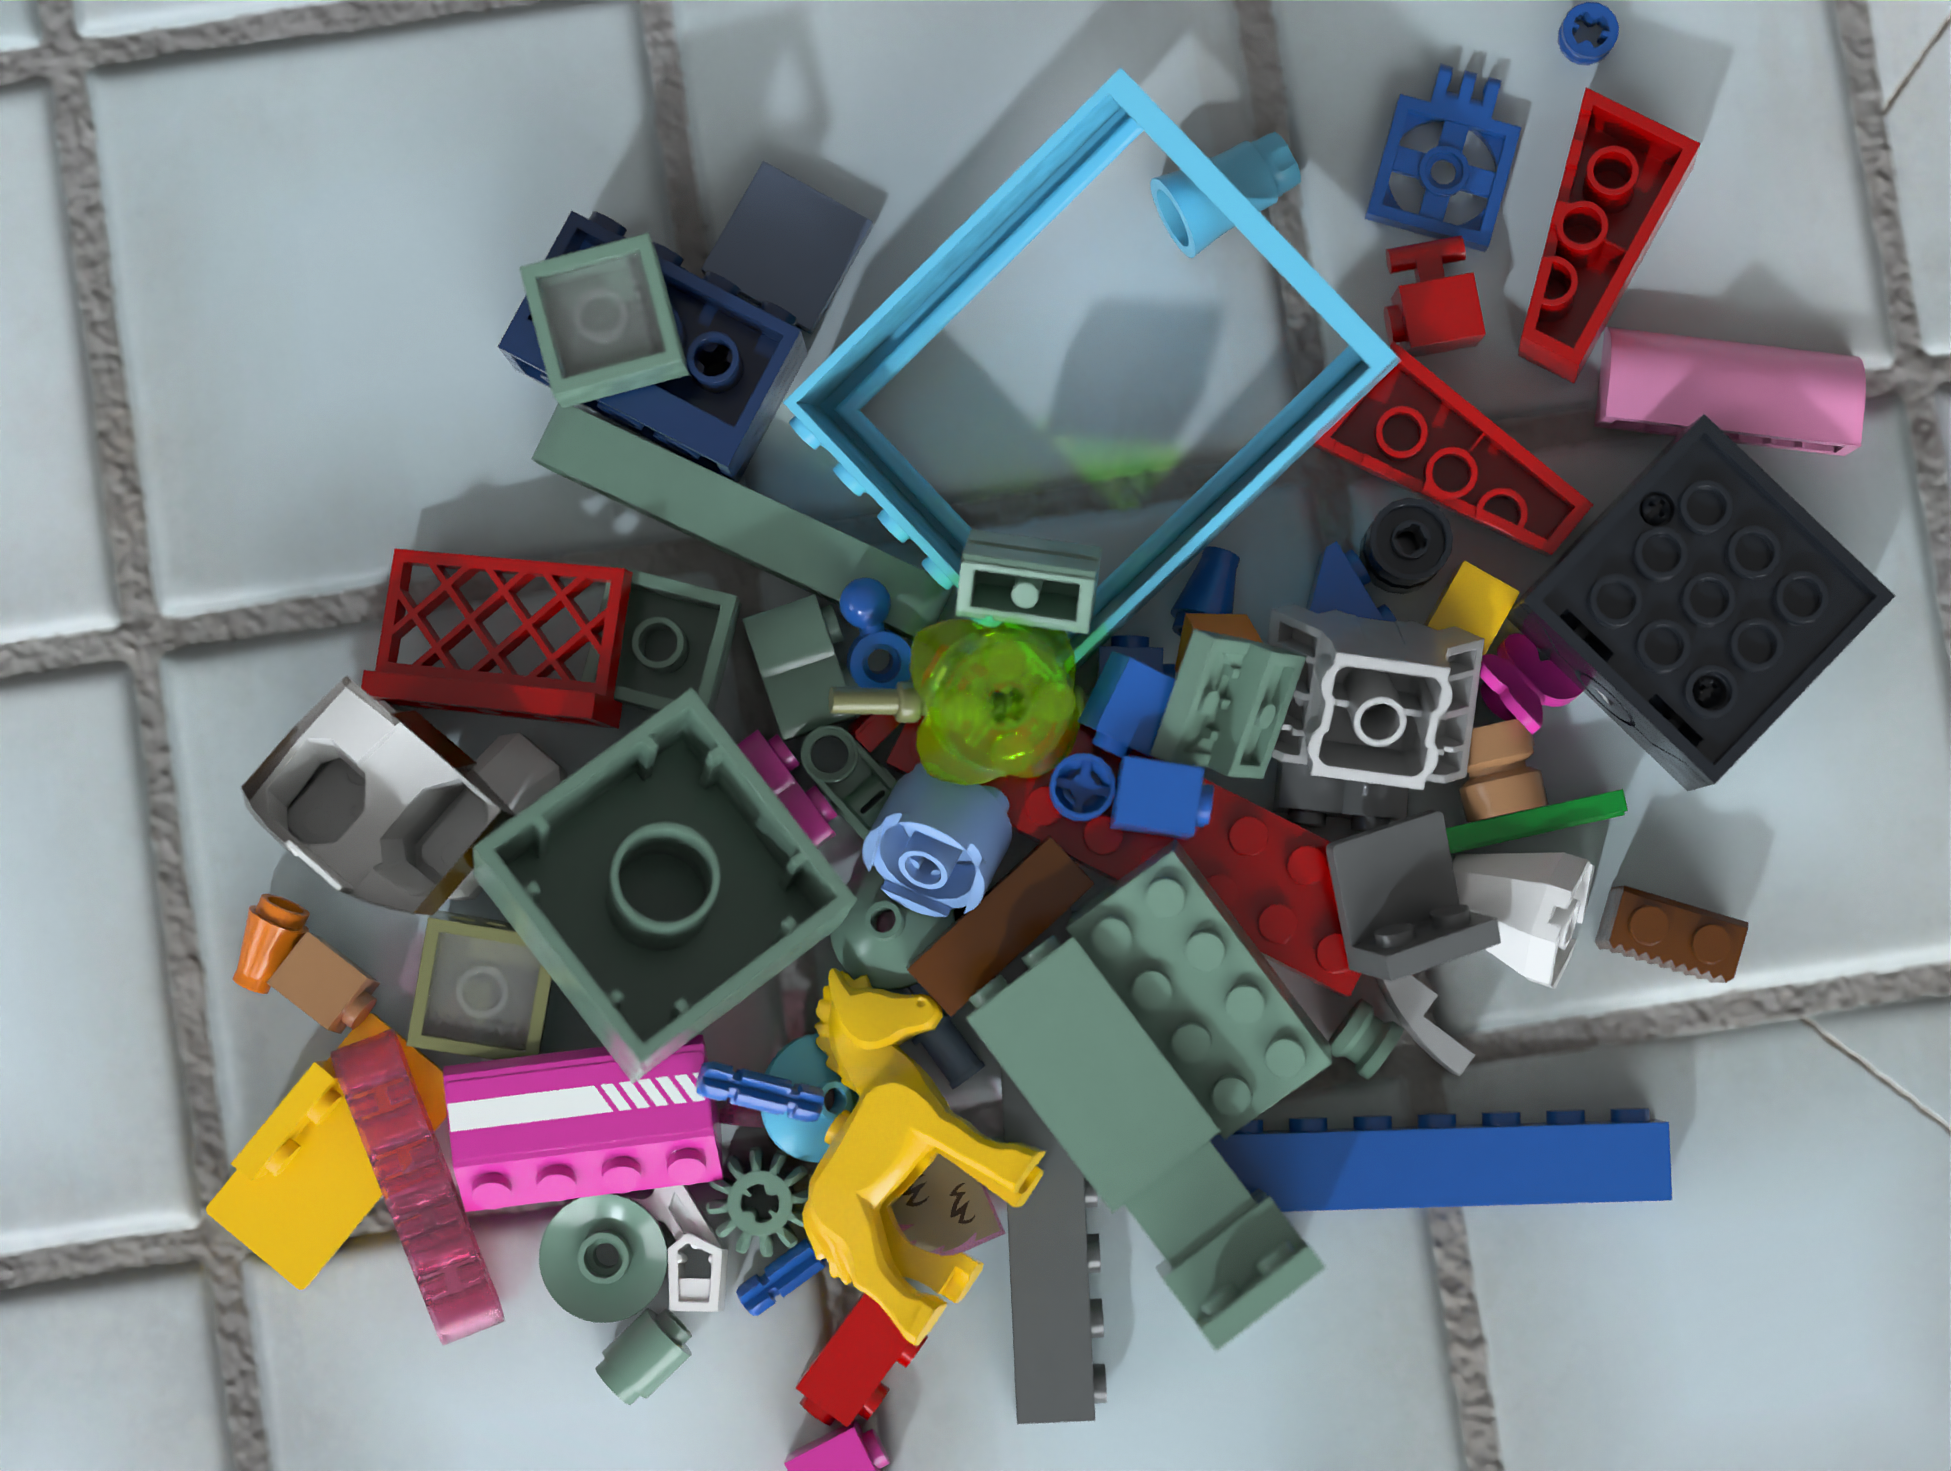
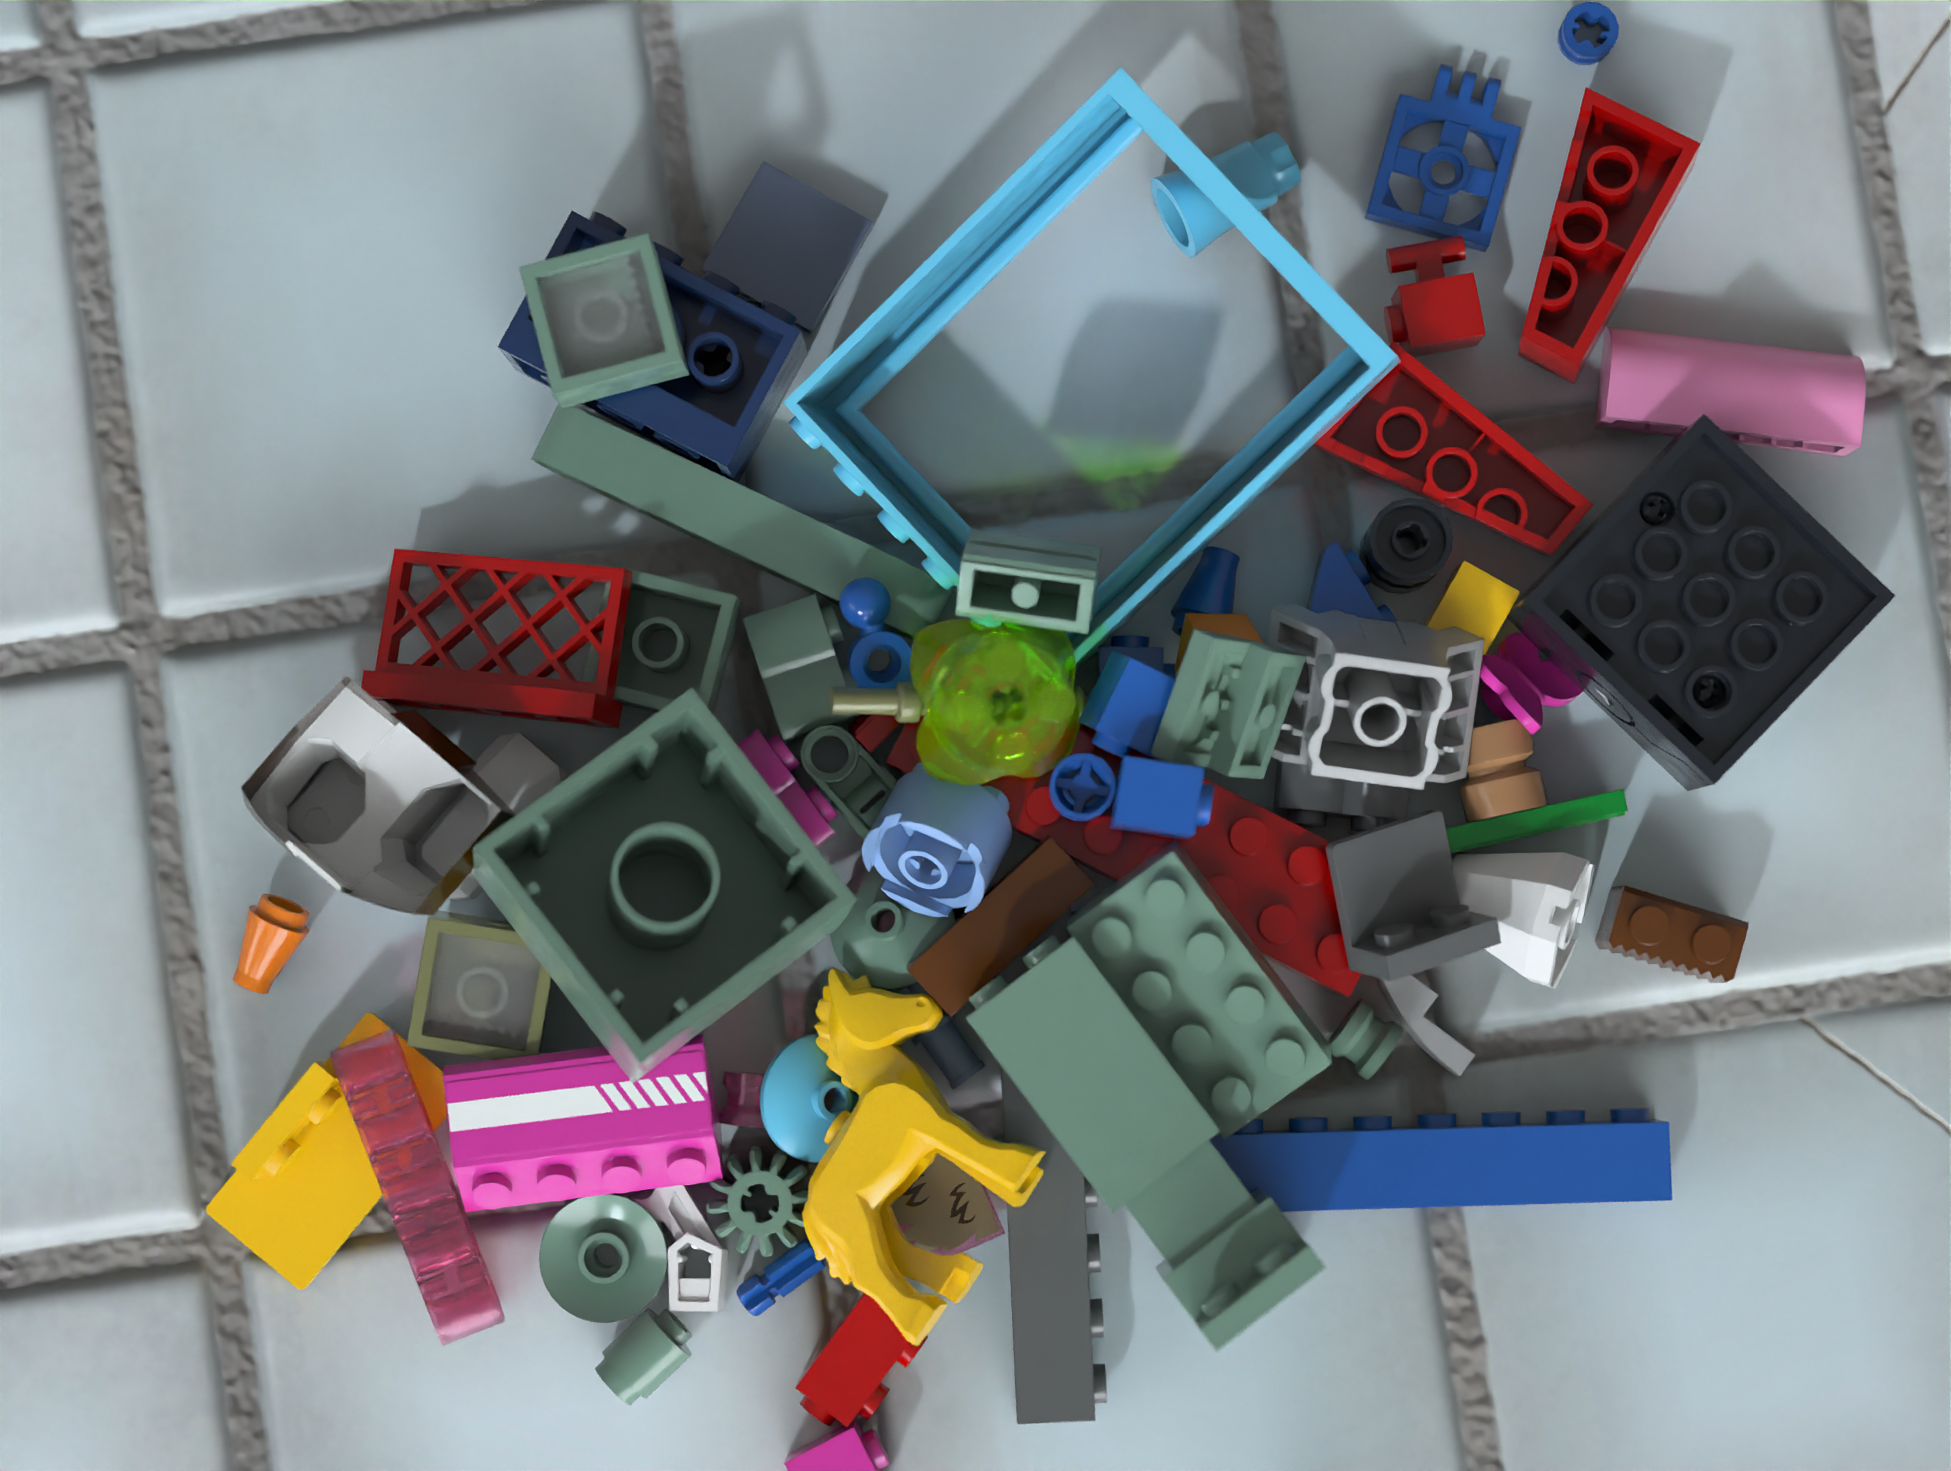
medium nougat brick [267,931,380,1034] -> none
blue axle [696,1061,824,1122] -> none

